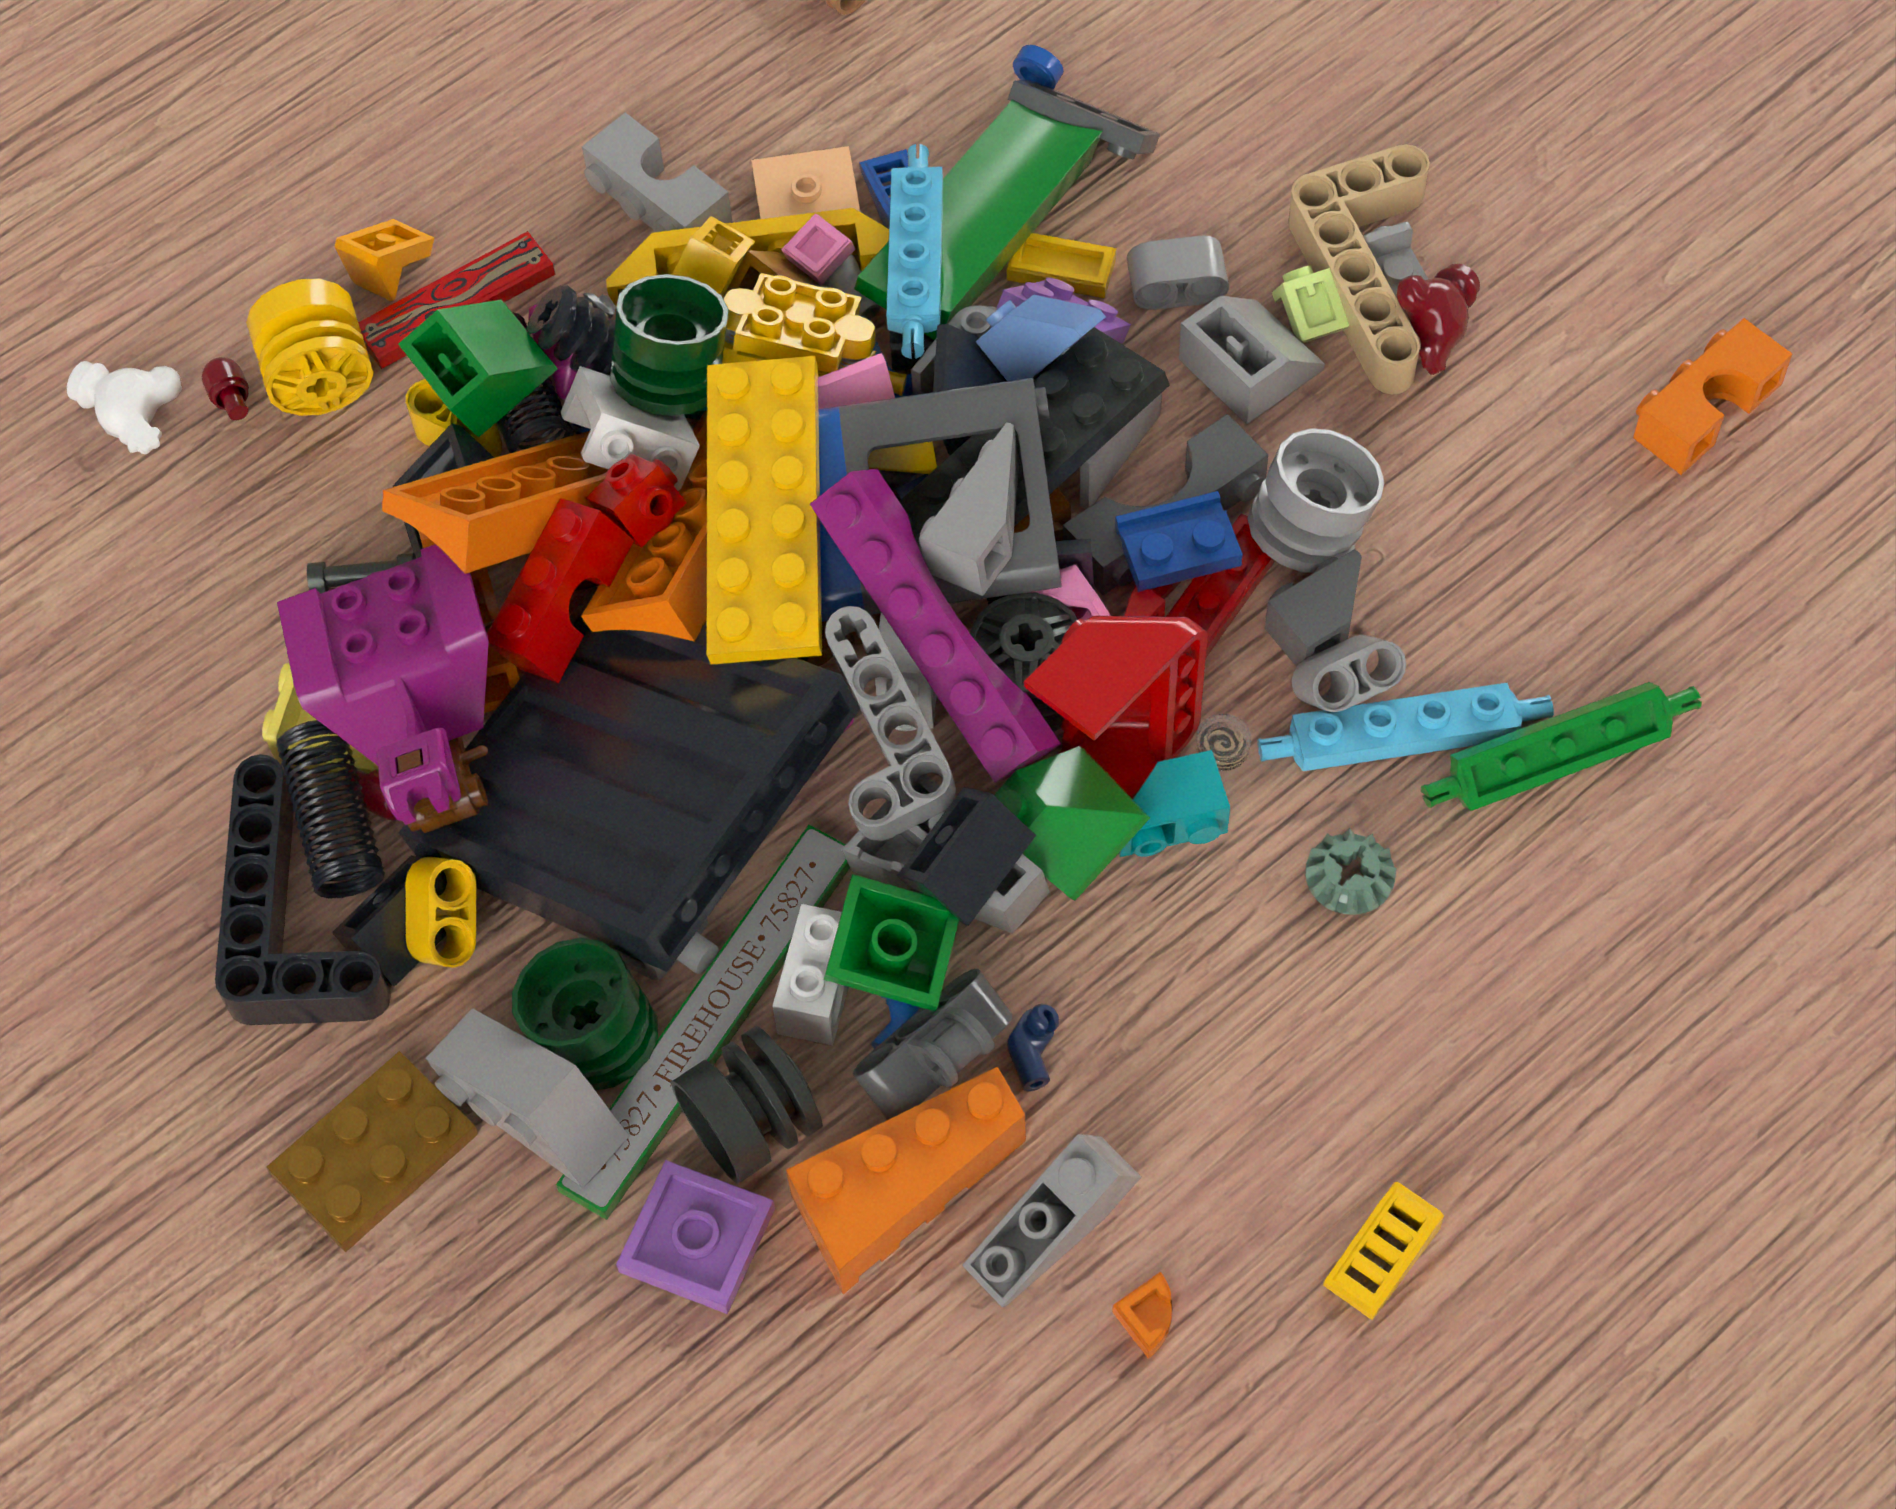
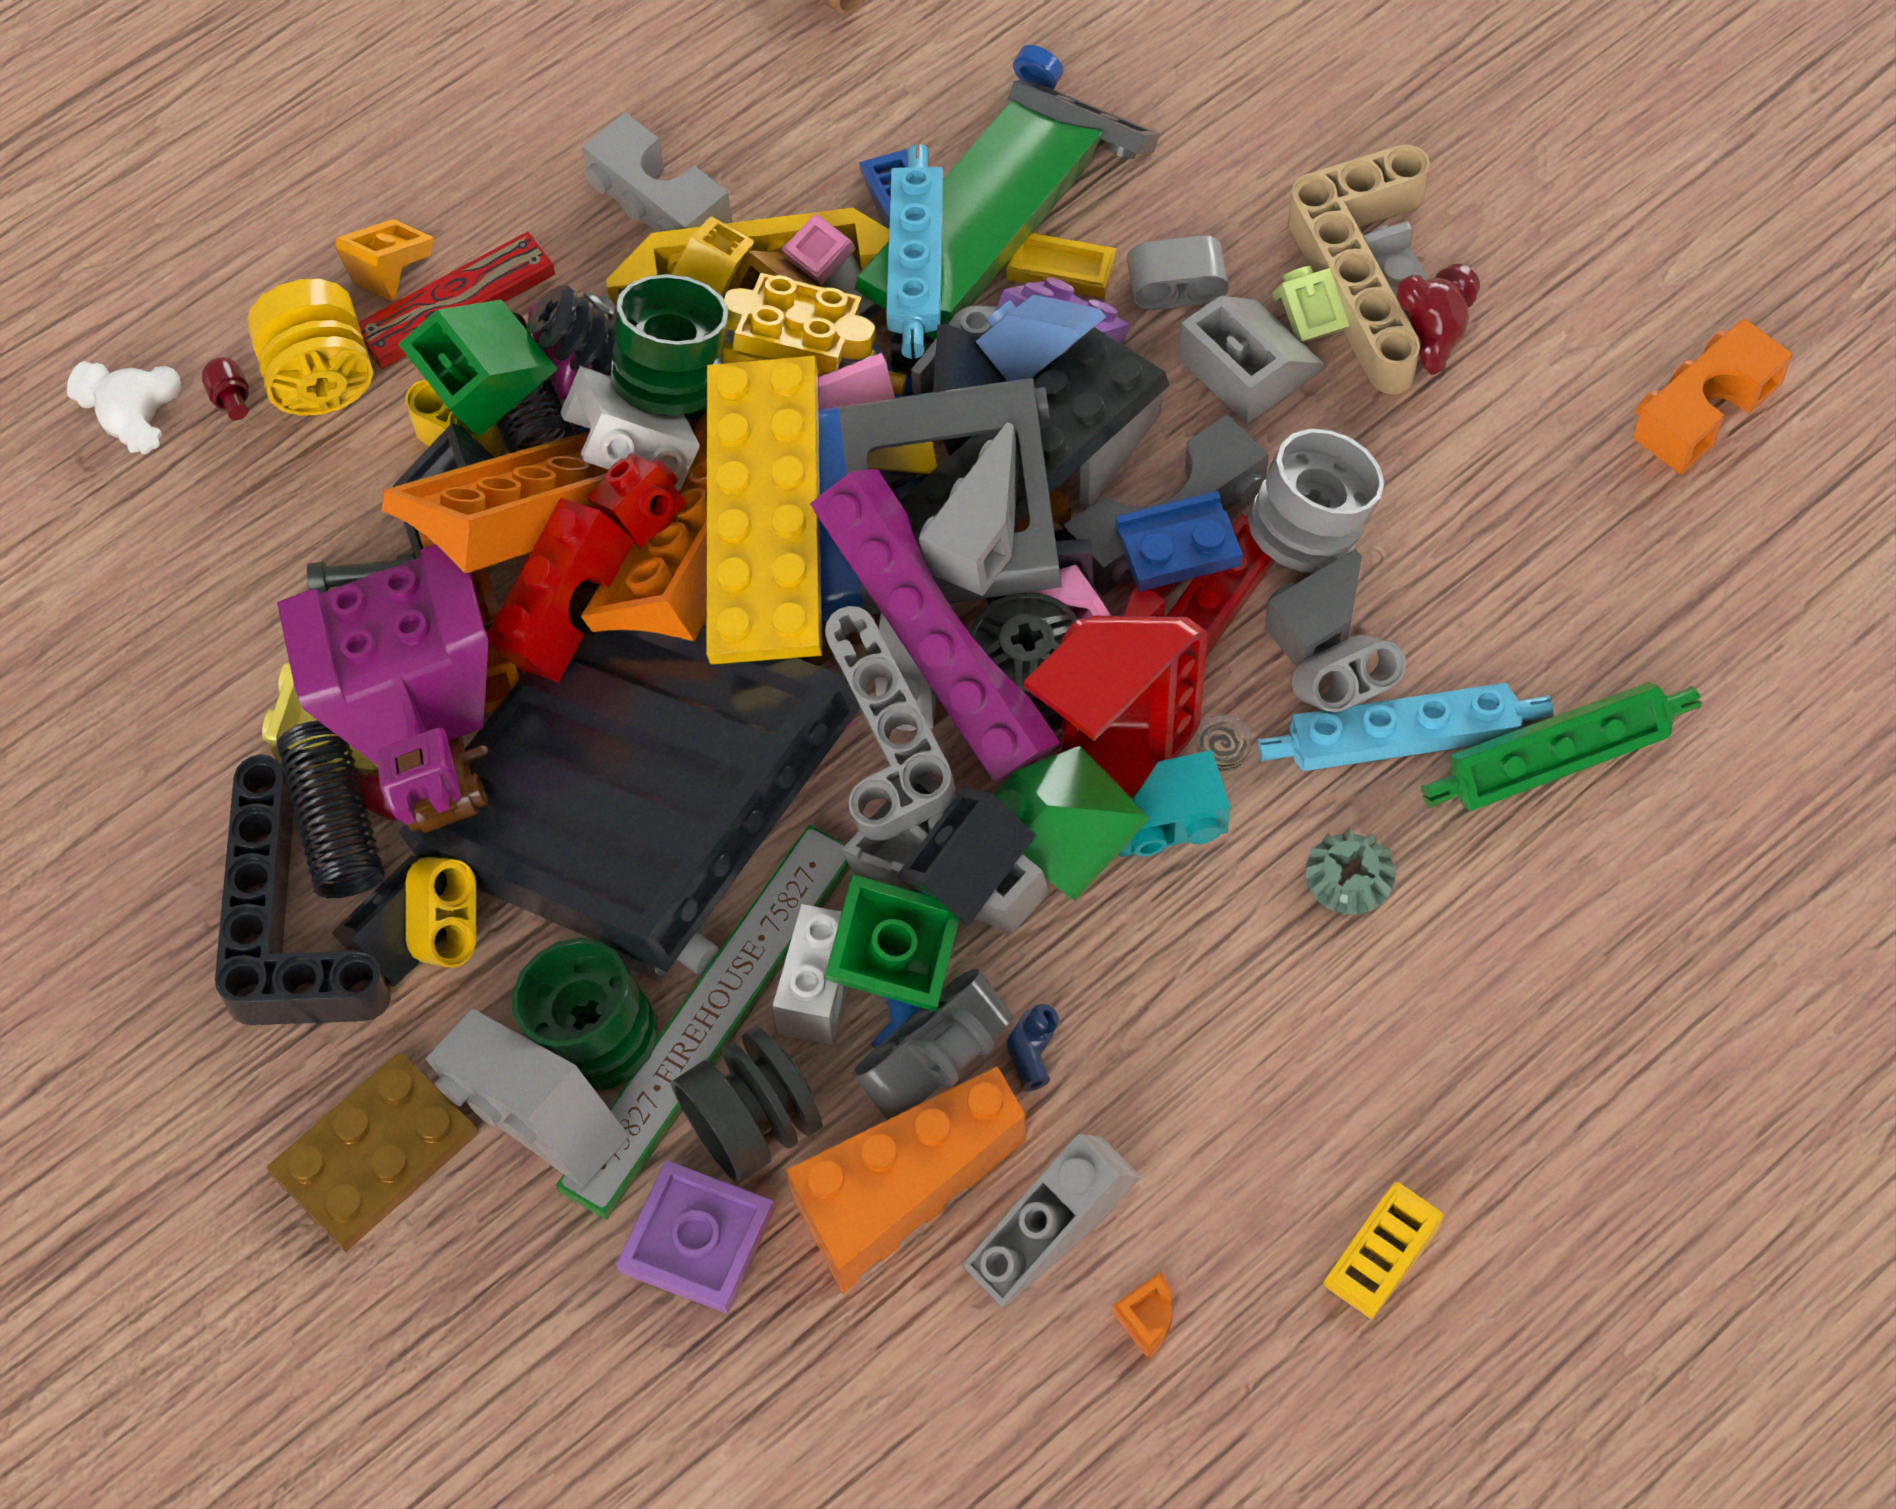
light nougat plate [751,146,861,219] -> none

